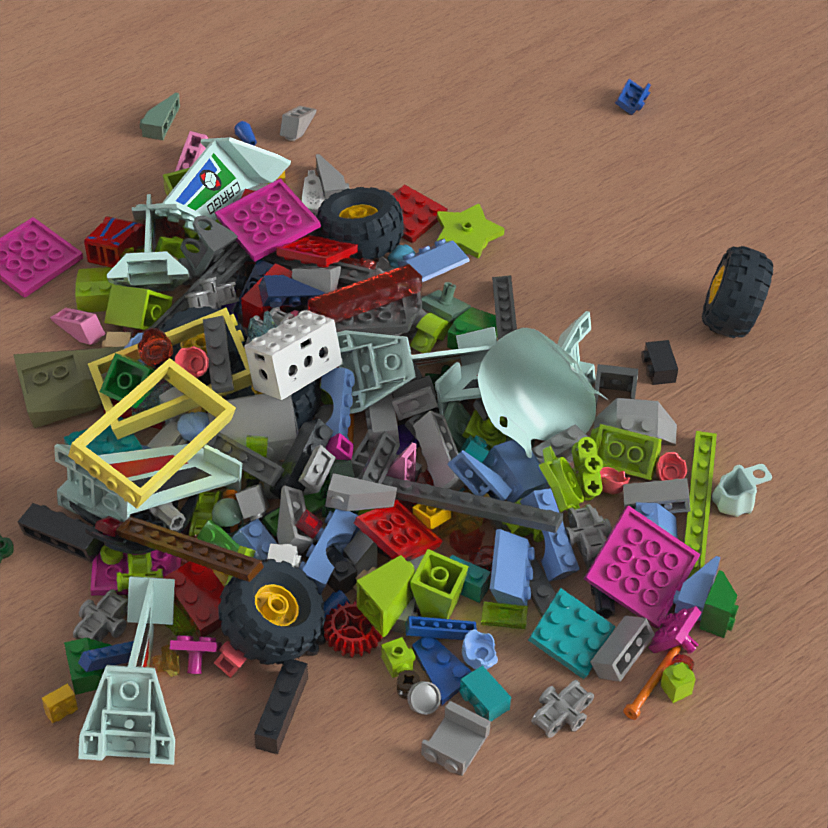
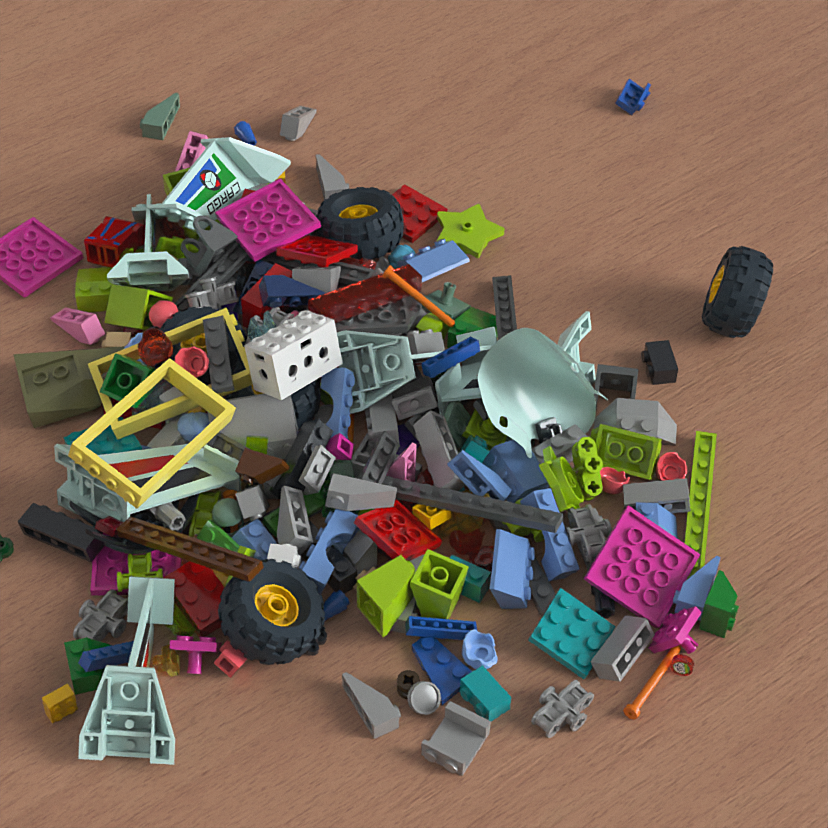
lime tile [100,545,123,565] -> none
black brick [254,659,308,755] -> none
dark red tile [295,509,323,539] -> none
white piece [302,170,325,210] -> none
red gear [323,600,383,658] -> none
lime brick [381,637,415,678] -> none
clear neon green plate [481,601,528,629] -> none
lime brick [660,662,696,703] -> none
light aqua piece [711,464,772,517] -> none
none -> coral hair [148,301,179,328]
none -> reddish brown slope [235,448,289,485]
none -> light grey slope [342,672,401,739]
none -> orange bar [381,265,455,327]
none -> light grey brick [406,329,445,355]
none -> blue piece [421,336,480,378]
none -> black tile [535,417,563,444]

